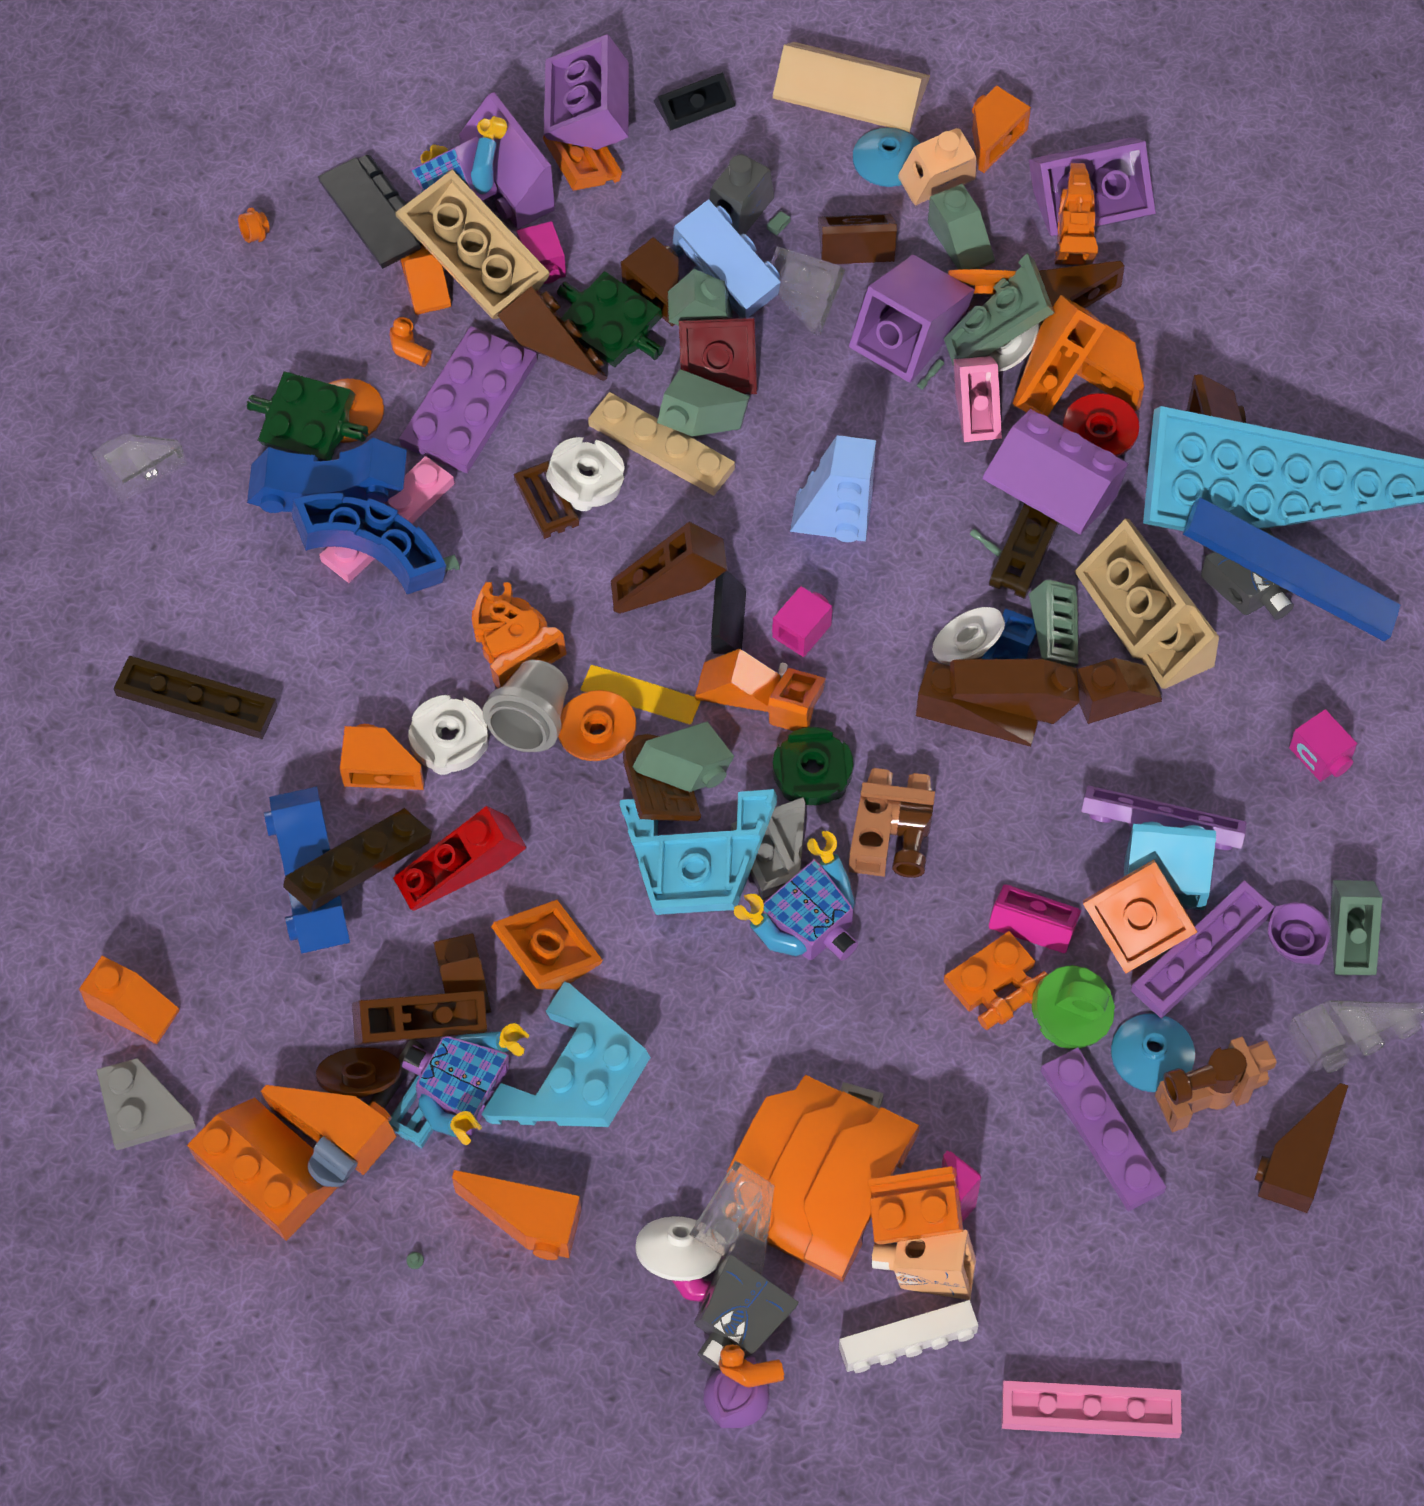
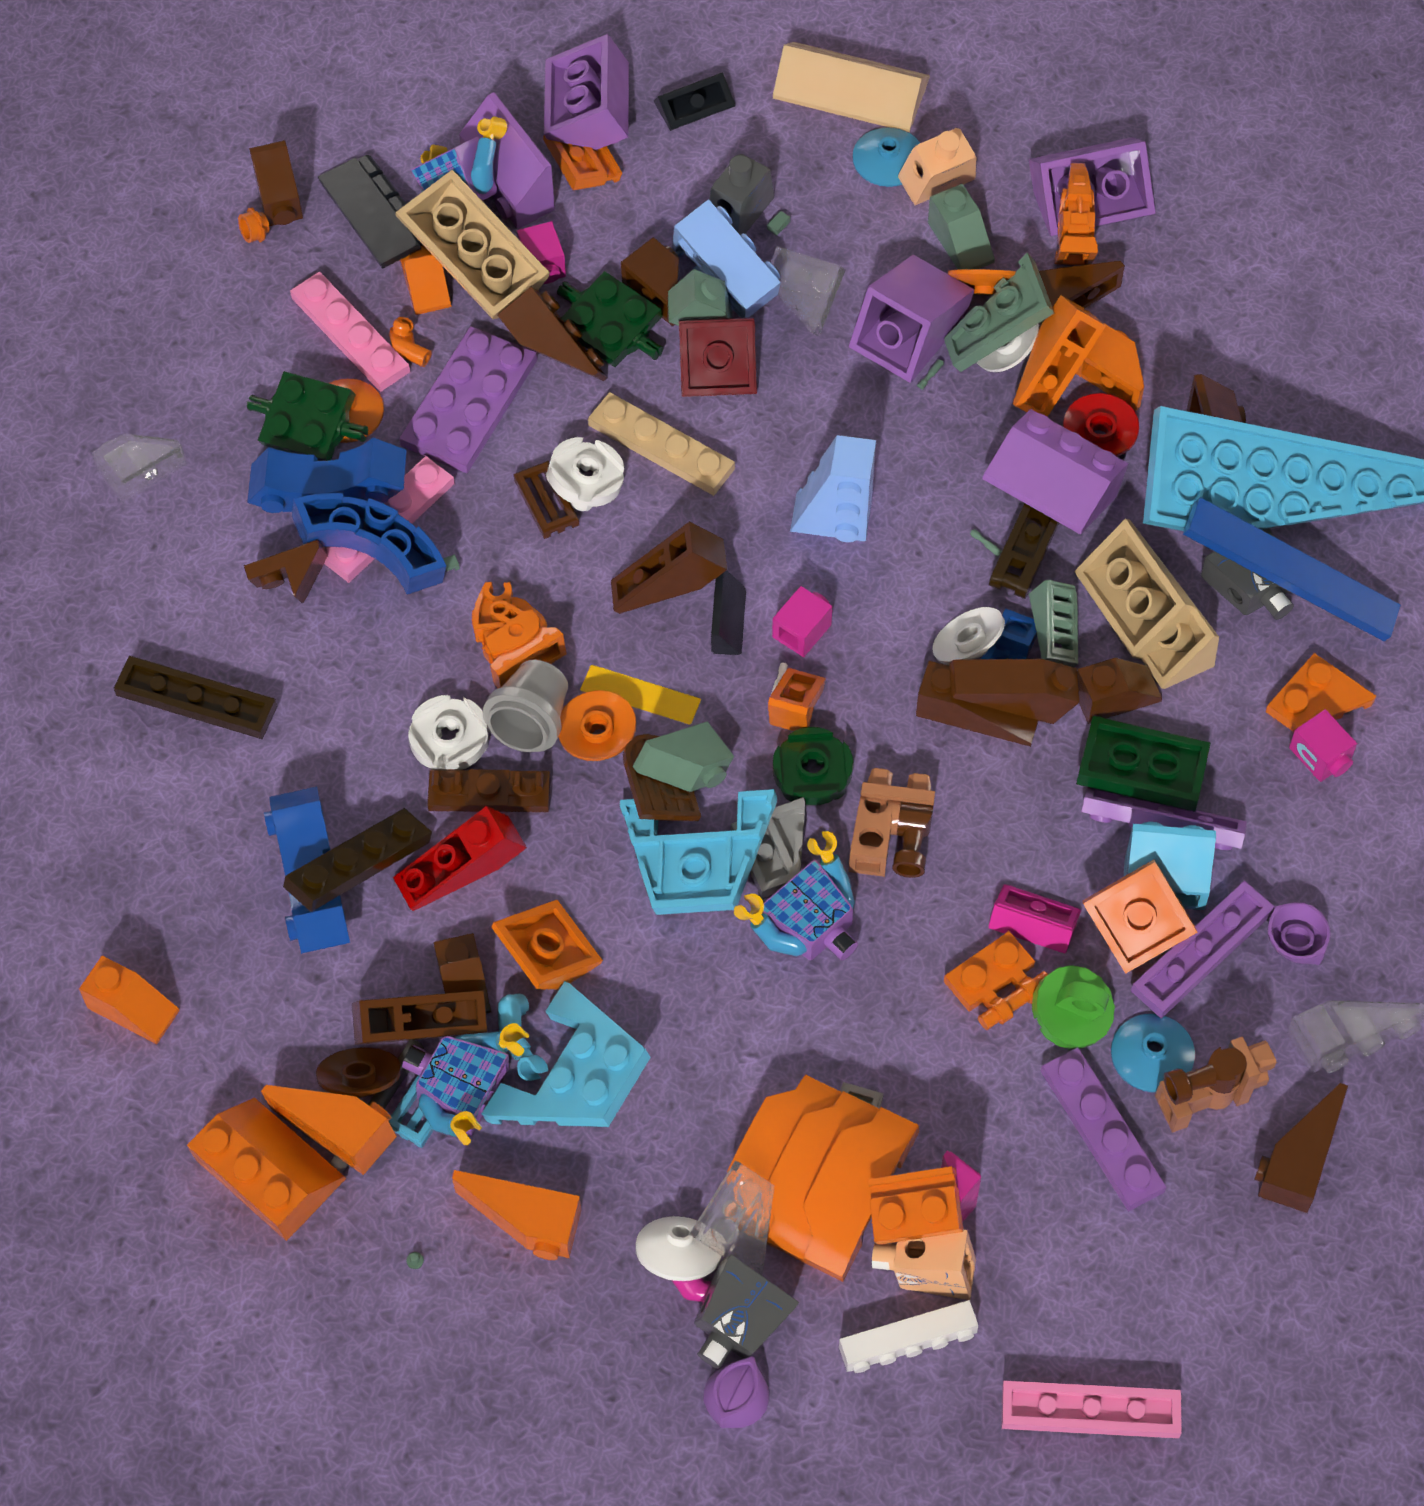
light grey wing [97,1058,196,1150] -> none
sand blue plate [308,1136,358,1187] -> none
orange slope [340,724,424,790] -> none
sand green slope [657,369,750,436] -> none
orange slope [695,649,781,712] -> none
orange arm [718,1345,784,1388] -> none
reddish brown slope [818,213,897,265] -> none
bright pink slope [953,356,1002,442] -> none
orange slope [972,85,1031,173] -> none
sand green slope [1330,880,1383,975] -> none
none -> reddish brown slope [244,540,328,603]
none -> reddish brown slope [249,140,303,226]
none -> bright pink plate [290,271,410,392]
none -> reddish brown plate [427,769,550,812]
none -> medium azure arm [498,993,548,1081]
none -> dark green plate [1076,716,1211,812]
none -> orange wing [1266,653,1376,732]

